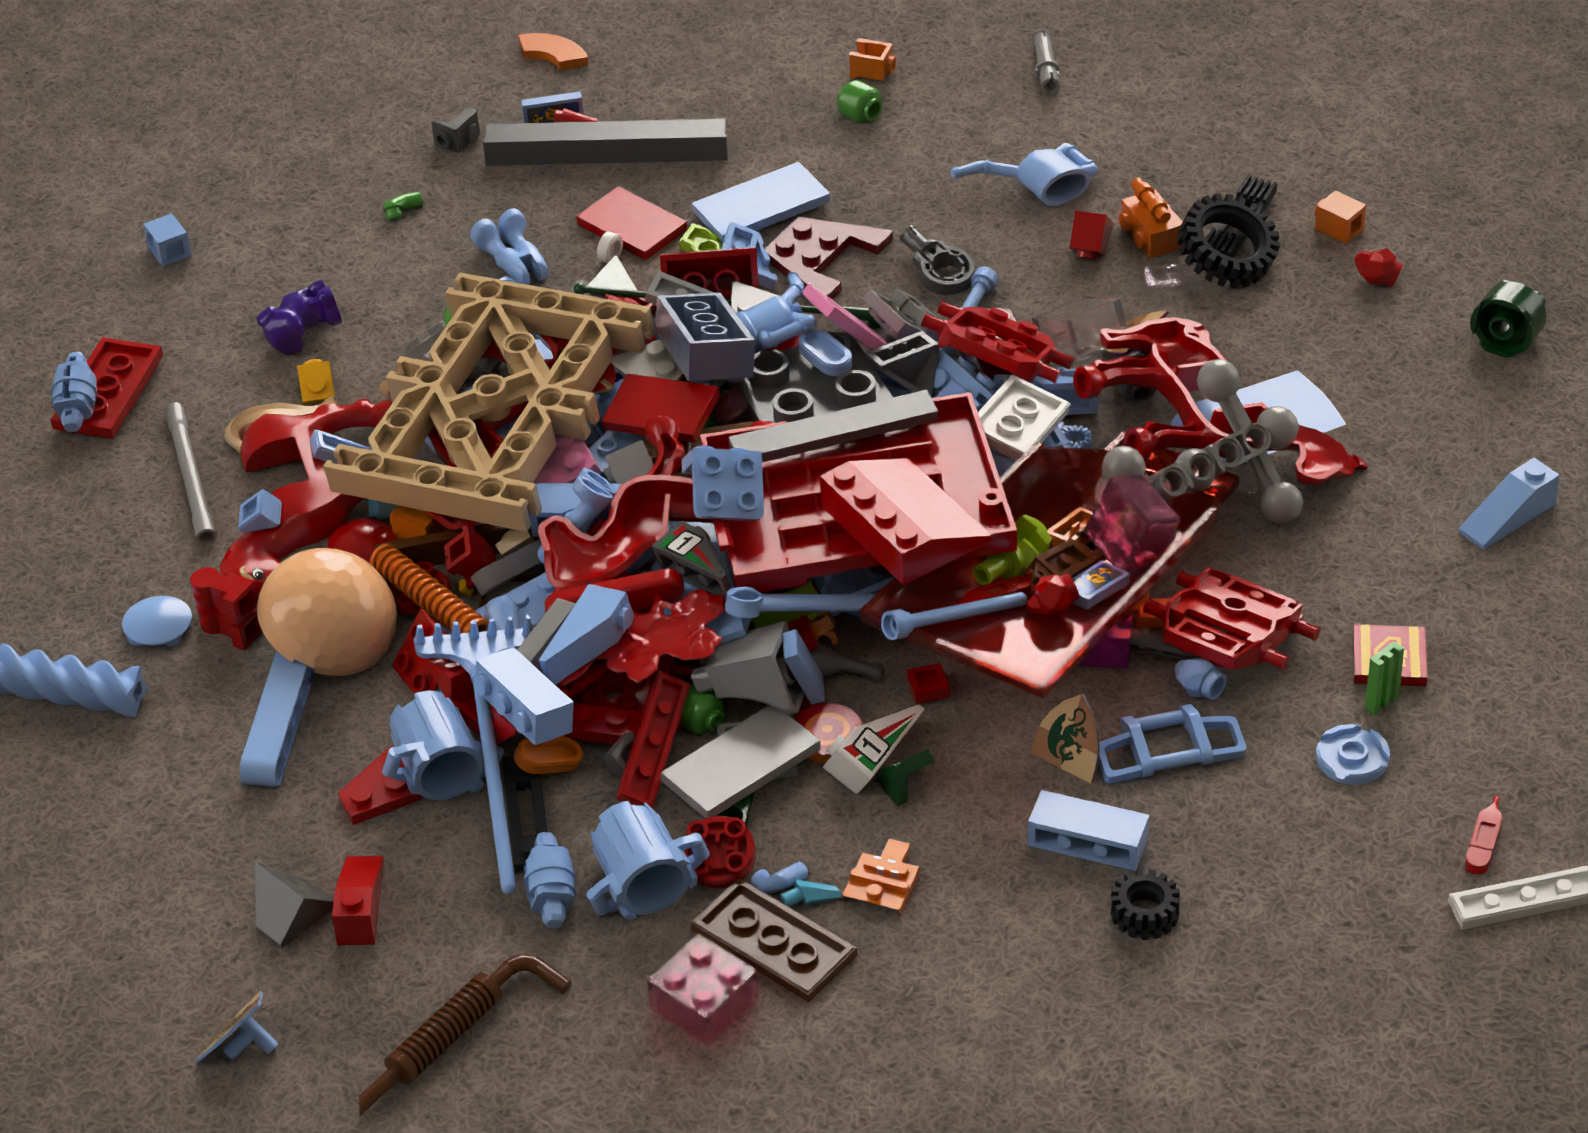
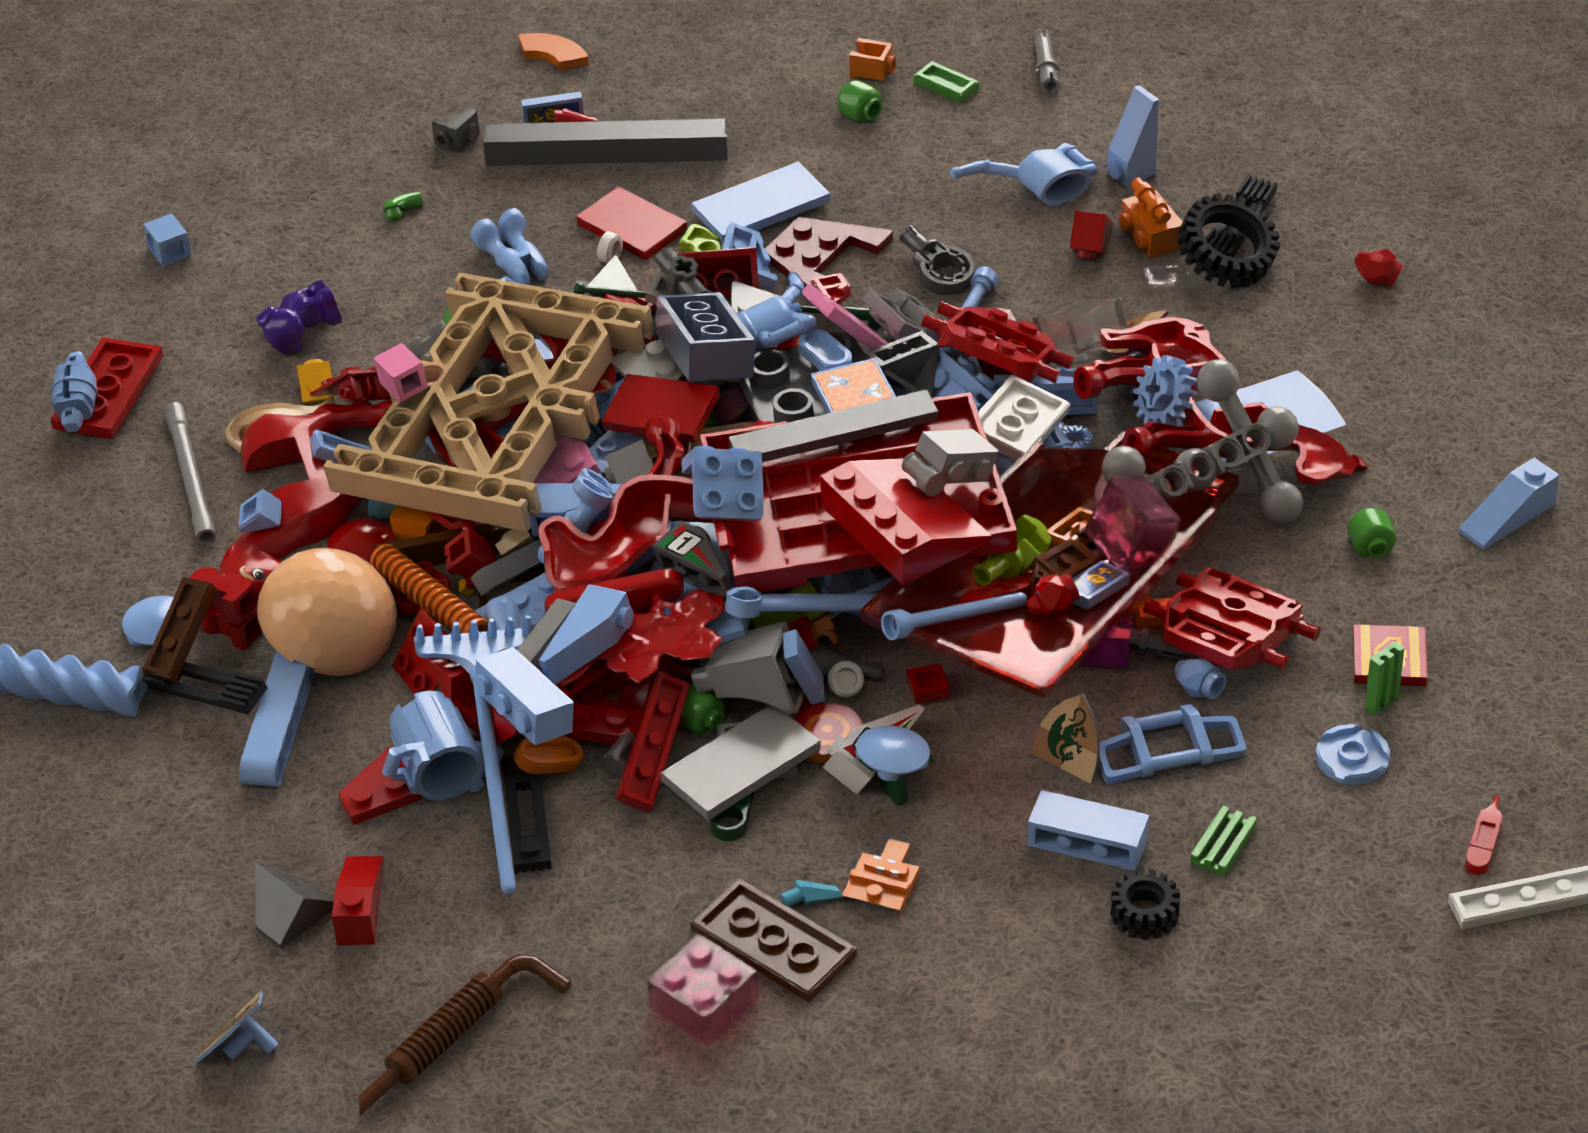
light blue piece [524,832,576,929] -> none
light blue container [586,801,710,921] -> none
red tile [684,816,756,889] -> none
light blue arm [751,862,808,895] -> none
orange brick [1314,191,1366,244] -> none
dark green brick [1470,280,1547,358] -> none
none -> reddish brown tile [142,577,217,683]
none -> black container [142,662,268,715]
none -> red hinge [310,366,391,402]
none -> bright pink brick [373,343,428,403]
none -> dark grey axle [655,247,709,295]
none -> red tile [811,273,851,305]
none -> tile [811,358,896,413]
none -> white tile [827,661,864,698]
none -> light blue dish [855,726,930,781]
none -> light grey hinge [901,429,1000,497]
none -> bright green tile [914,61,979,103]
none -> light blue slope [1107,85,1159,187]
none -> light blue gear [1133,355,1197,426]
none -> bright green tile [1190,805,1257,876]
none -> bright green head [1347,508,1397,558]

